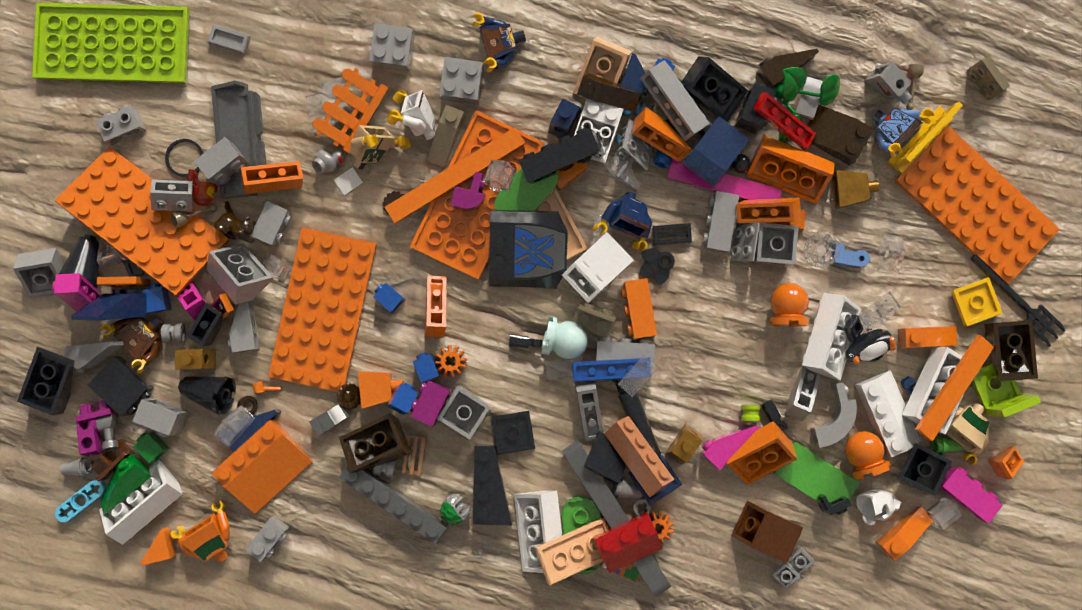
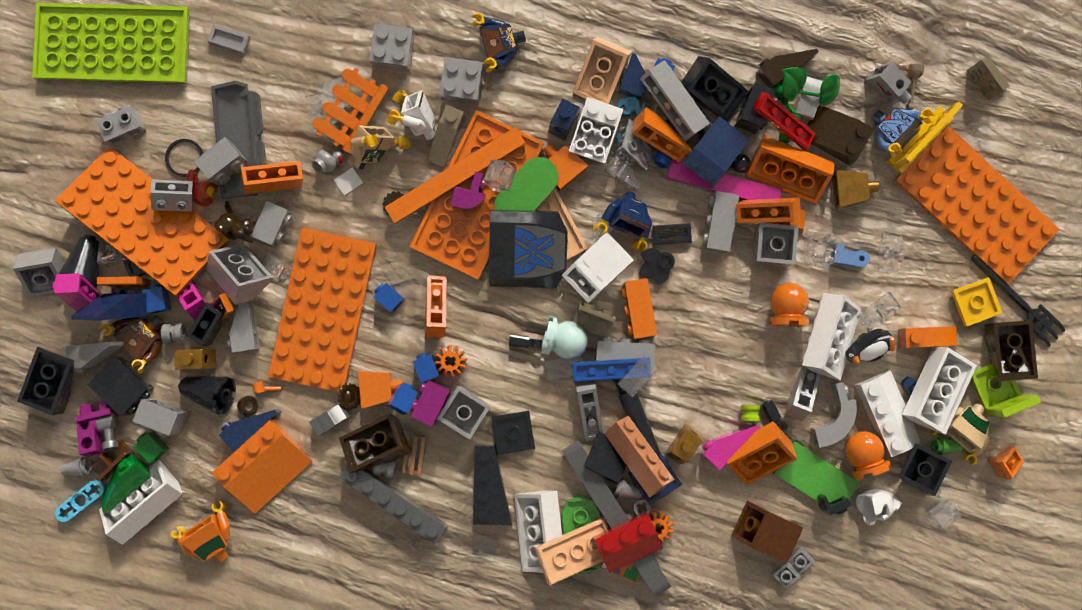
orange slope [140,527,176,565] -> none
dark tan hinge [171,204,217,228] -> none
clear slope [214,405,256,447] -> none
light grey brick [245,516,290,562] -> none
piece [440,494,471,525] -> none
black wedge [519,128,606,184] -> none
dark brown slope [577,73,642,112] -> none
light grey hinge [731,222,760,264] -> none
black tile [844,315,864,342] -> none
orange slope [876,505,933,561] -> none
orange tile [915,335,994,441] -> none
dark pink brick [940,467,1003,524] -> none

